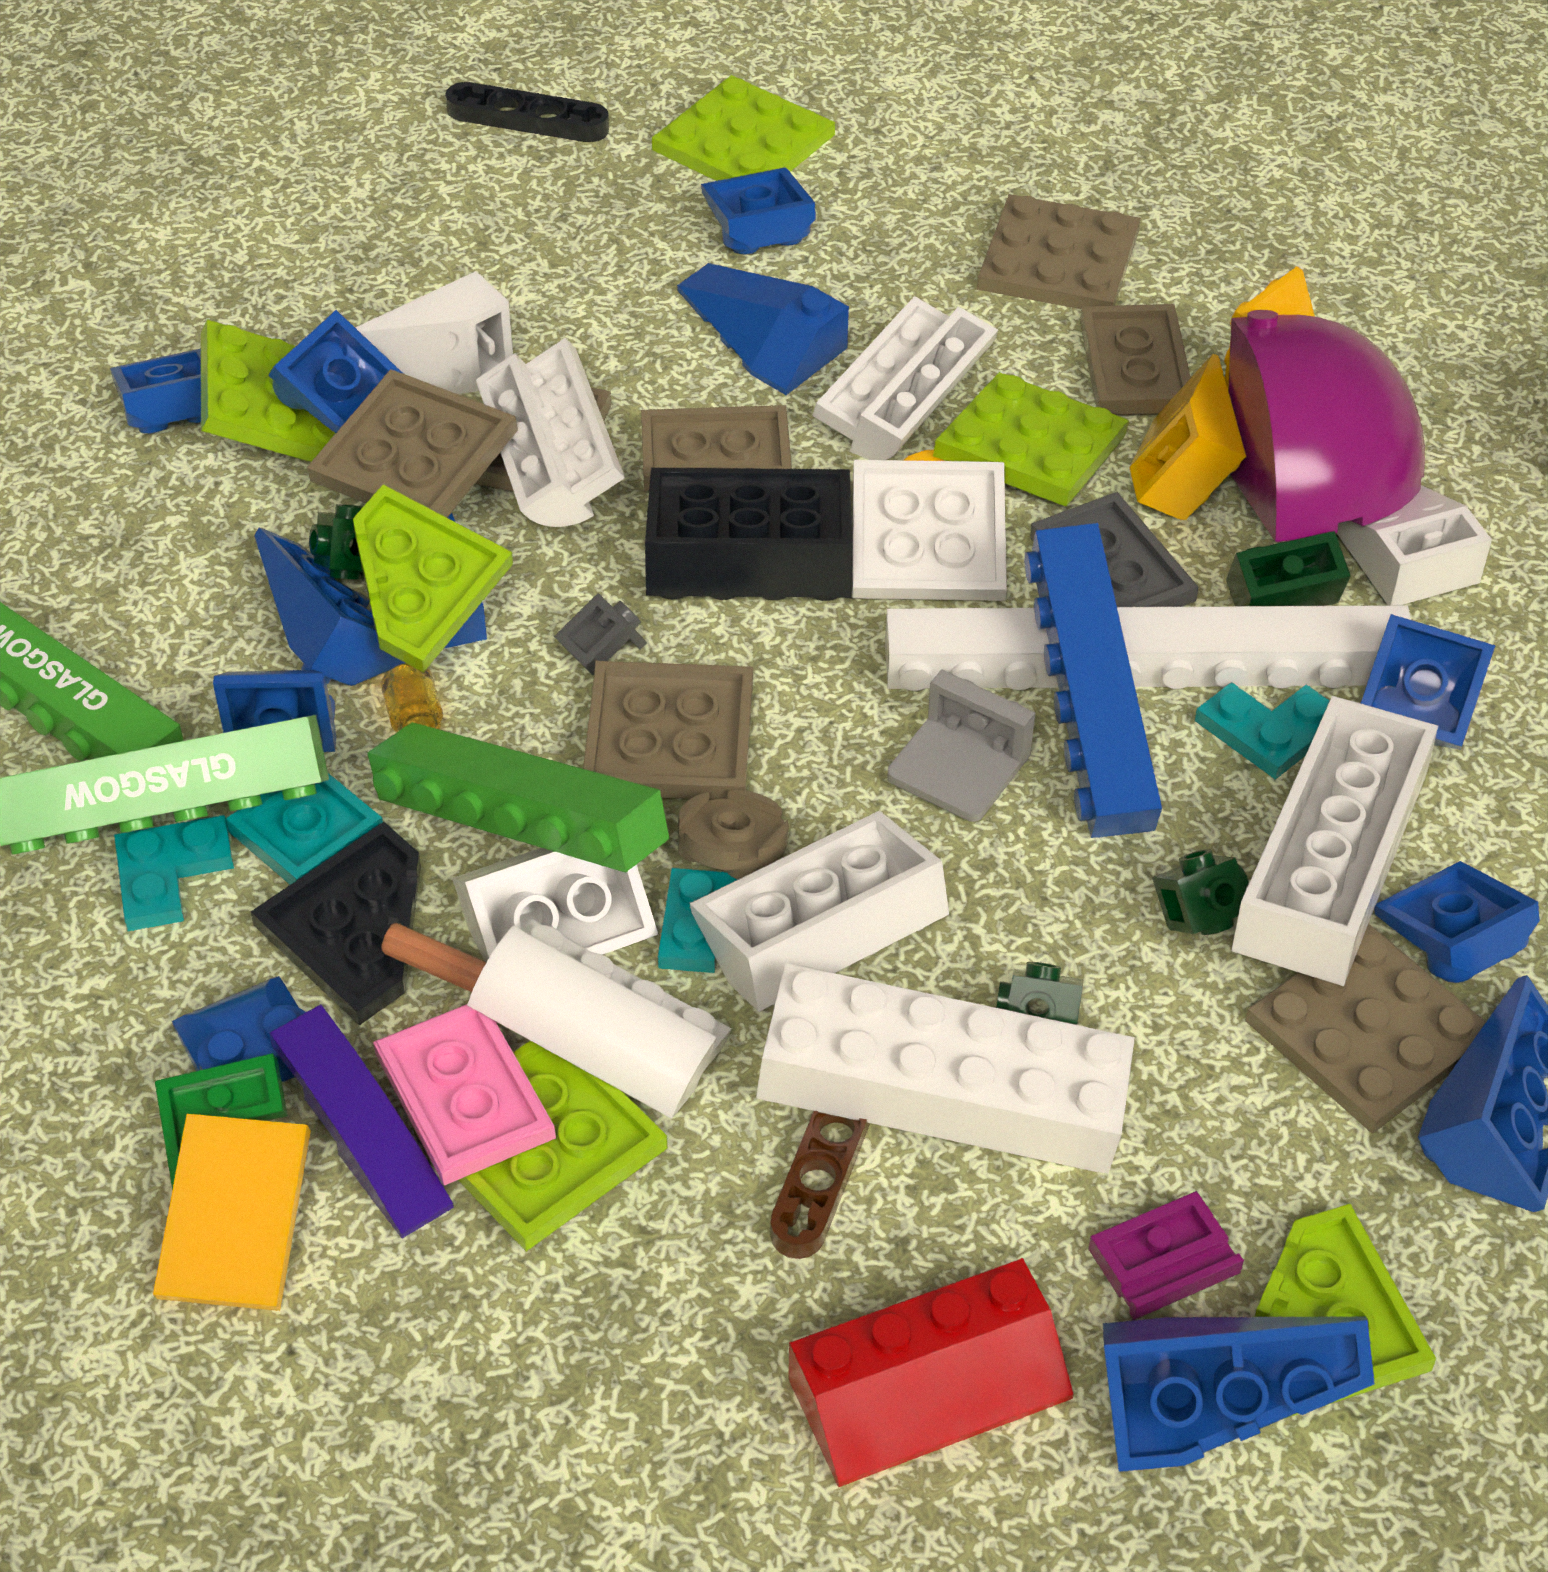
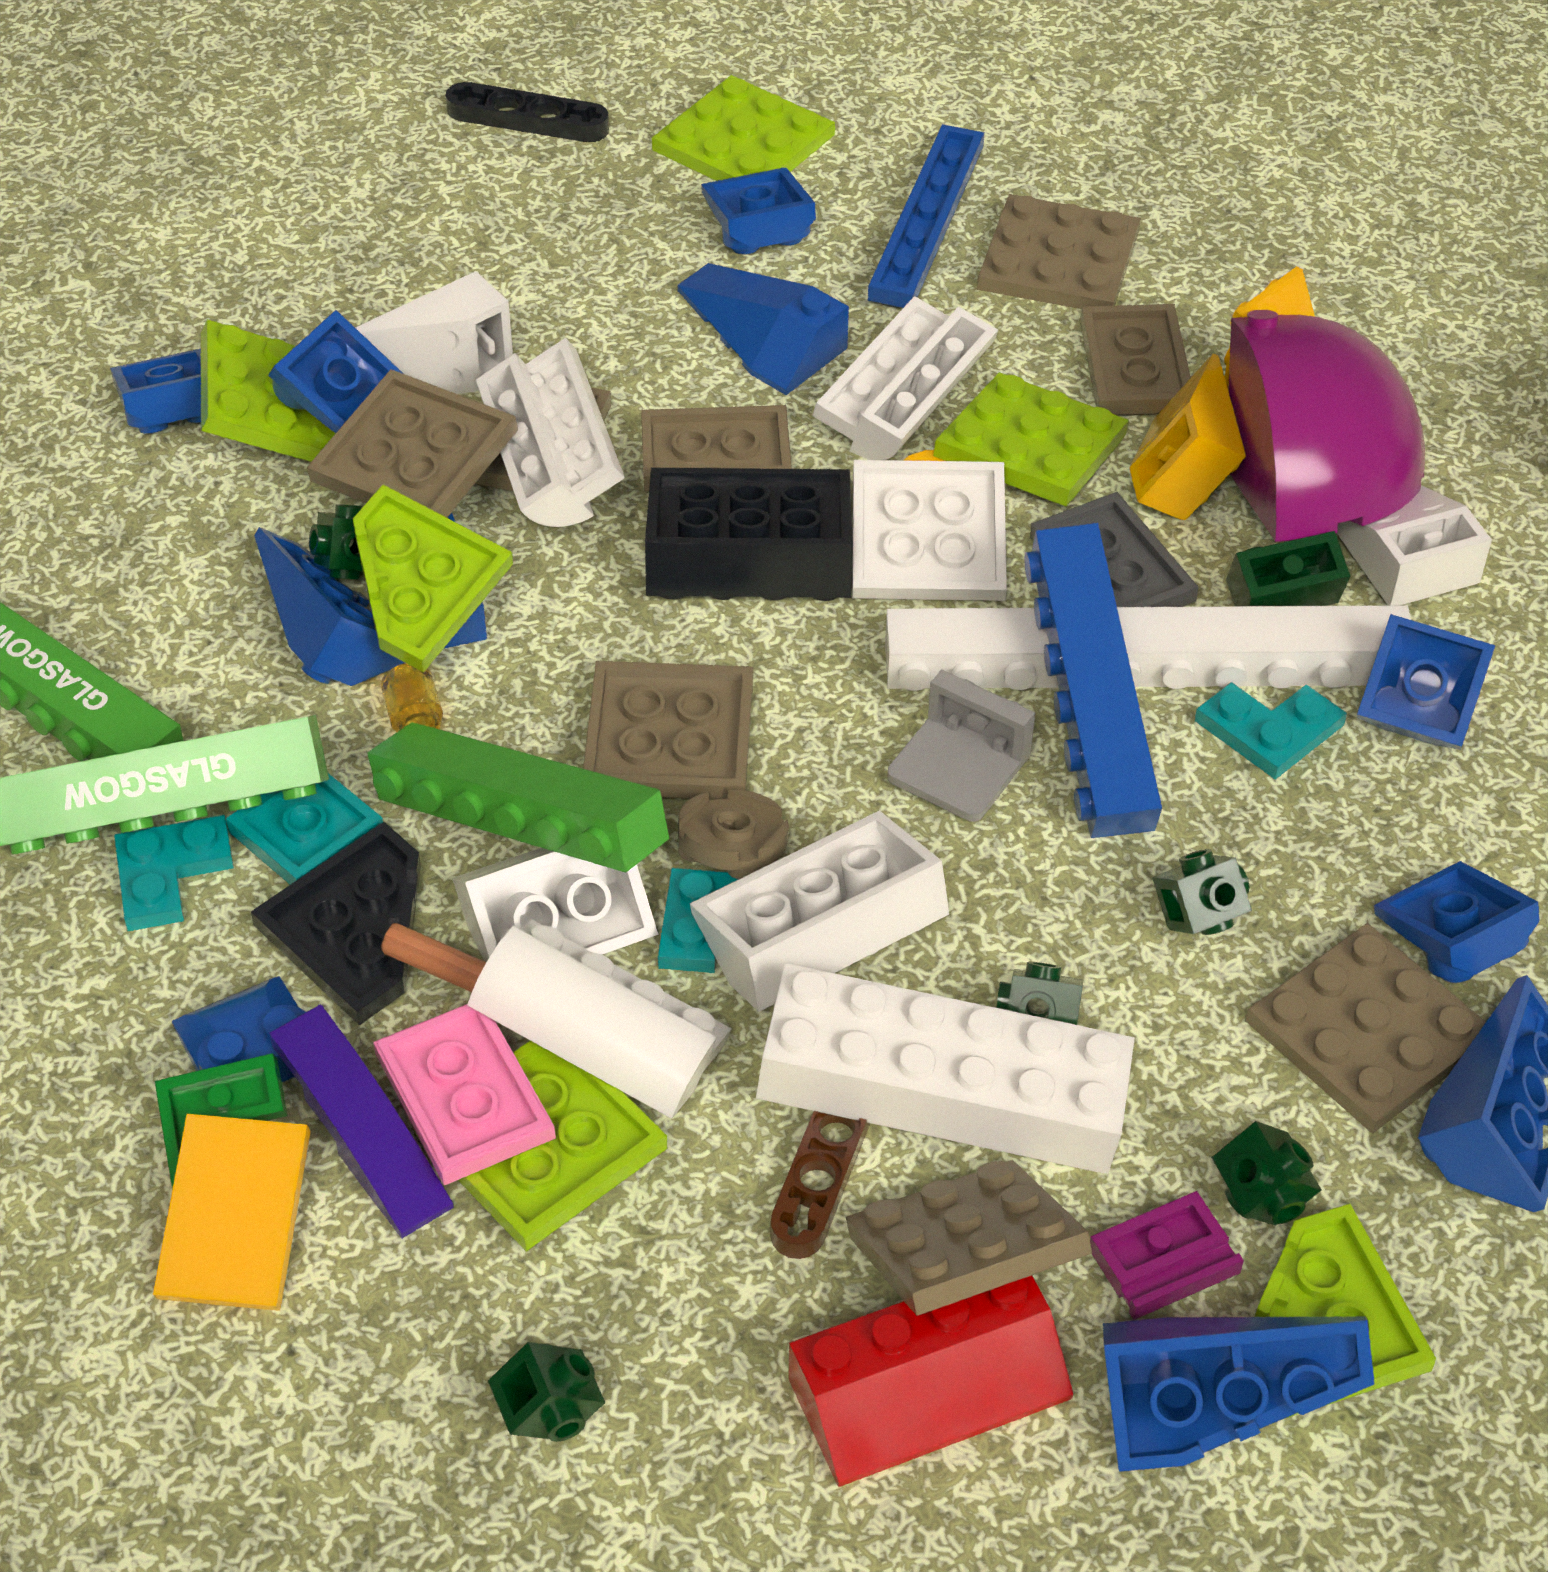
blue slope [213,670,337,752] -> none
dark grey bracket [554,593,647,675] -> none
white brick [1231,696,1438,986] -> none
none -> dark green brick [488,1342,605,1442]
none -> dark tan plate [846,1160,1092,1316]
none -> blue plate [868,124,985,308]
none -> dark green brick [1211,1121,1322,1225]

